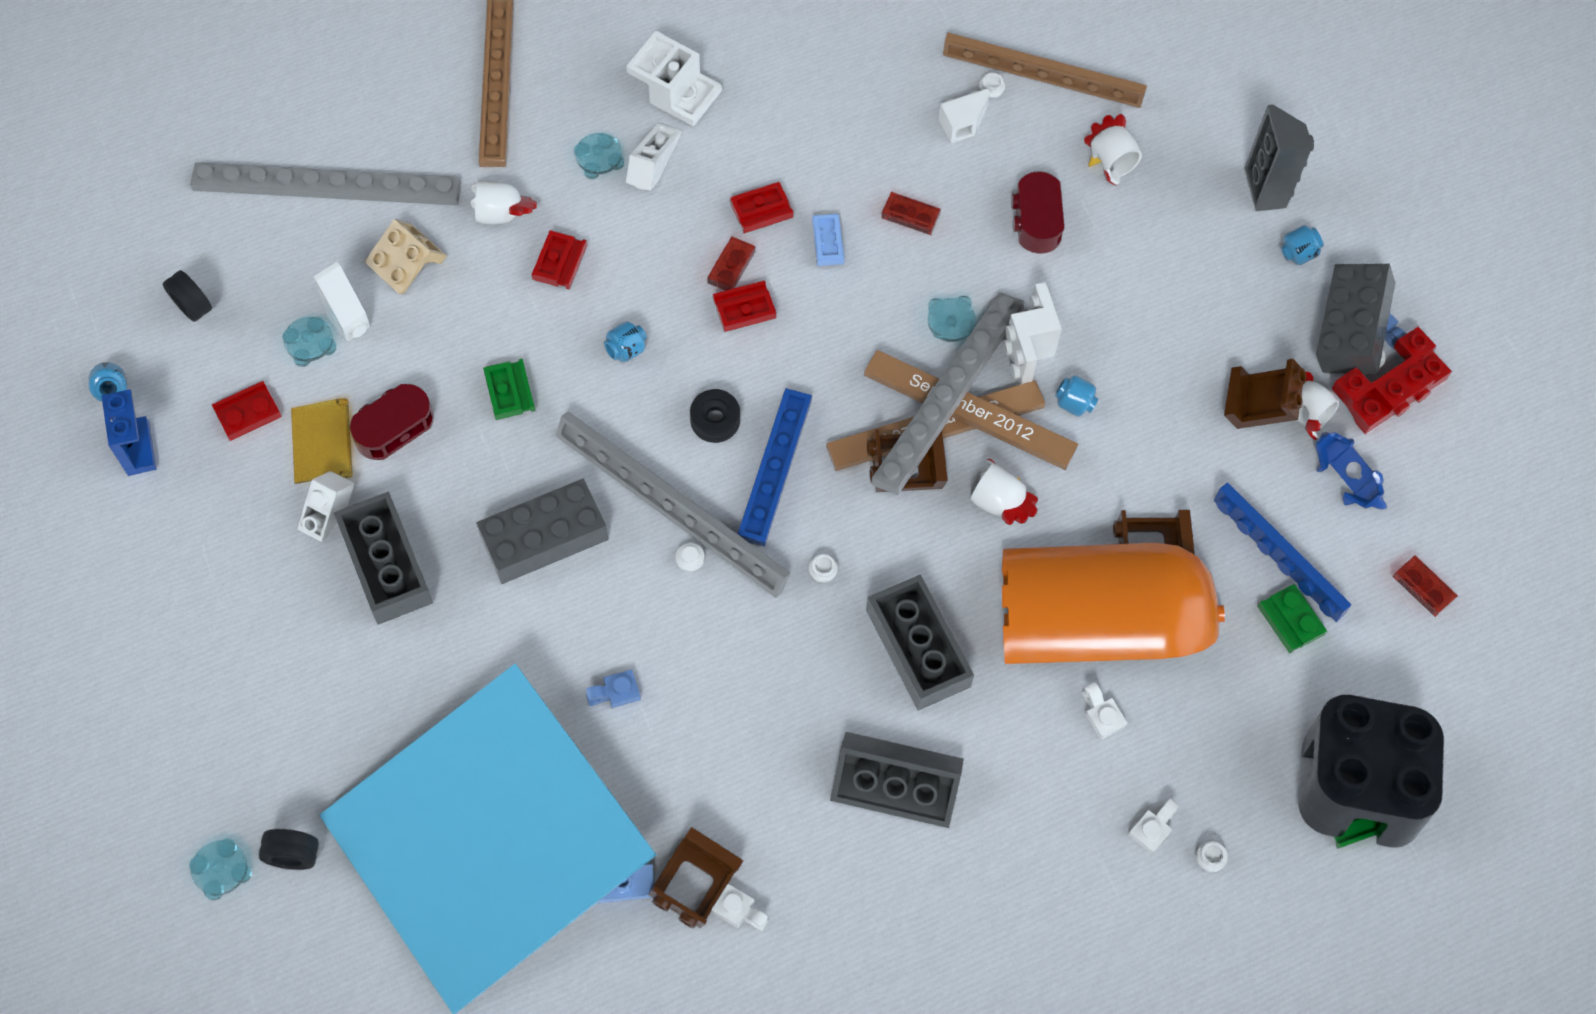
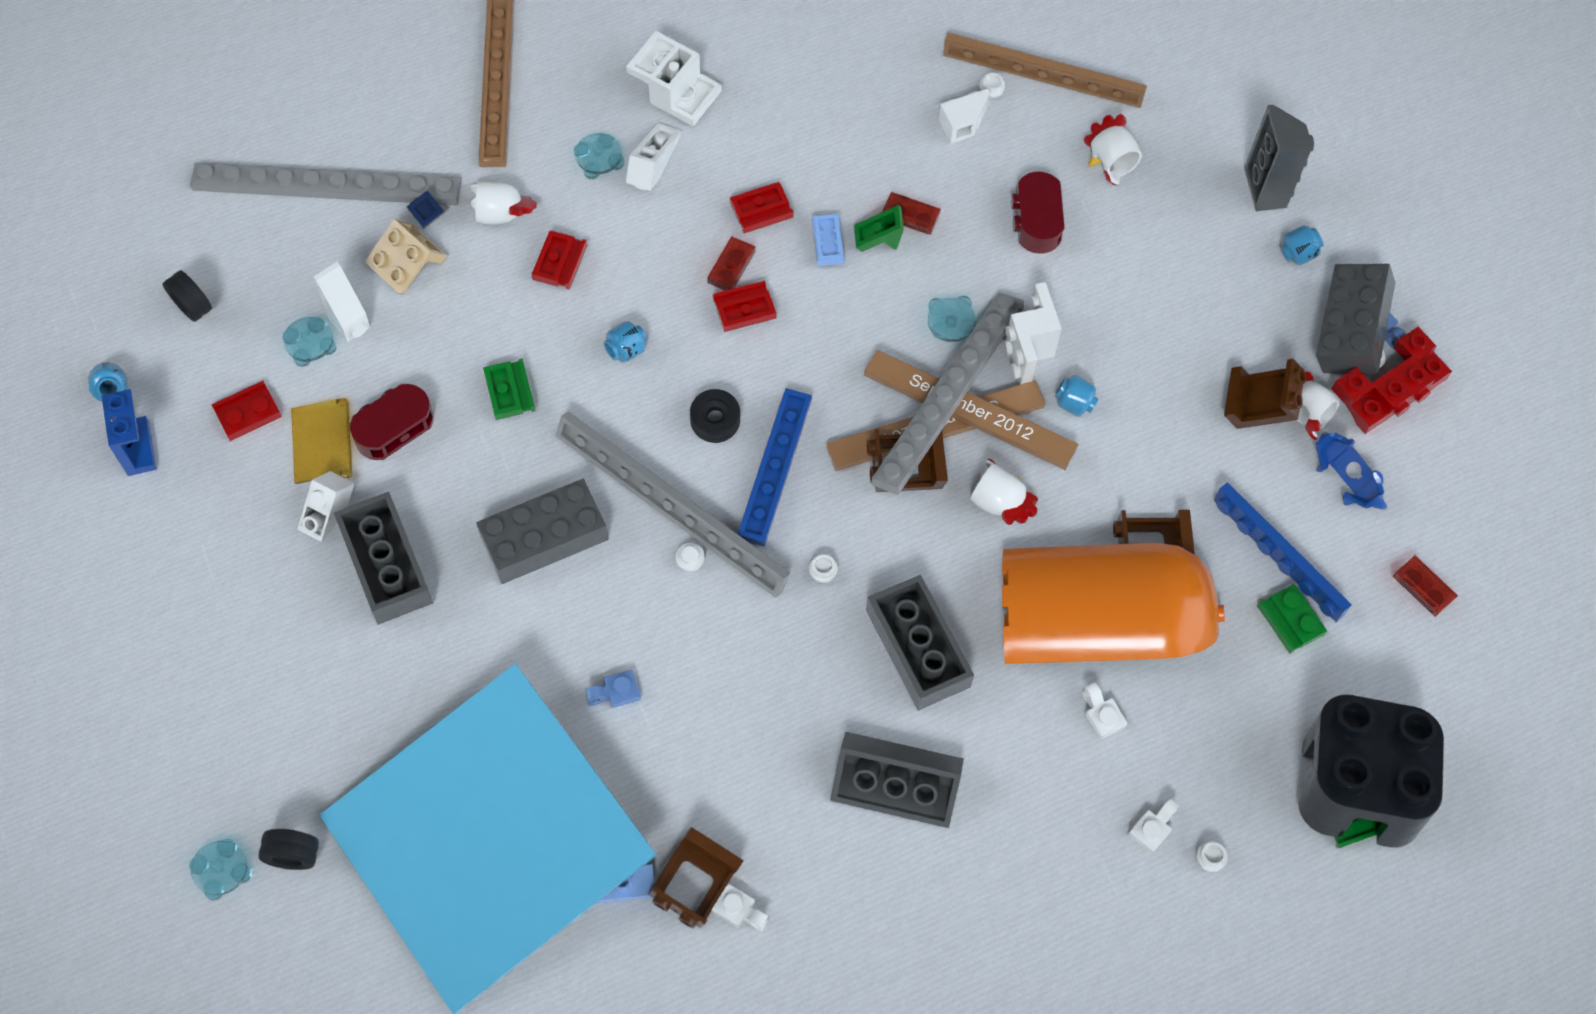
none -> dark blue plate [406,190,445,229]
none -> green slope [854,205,904,252]

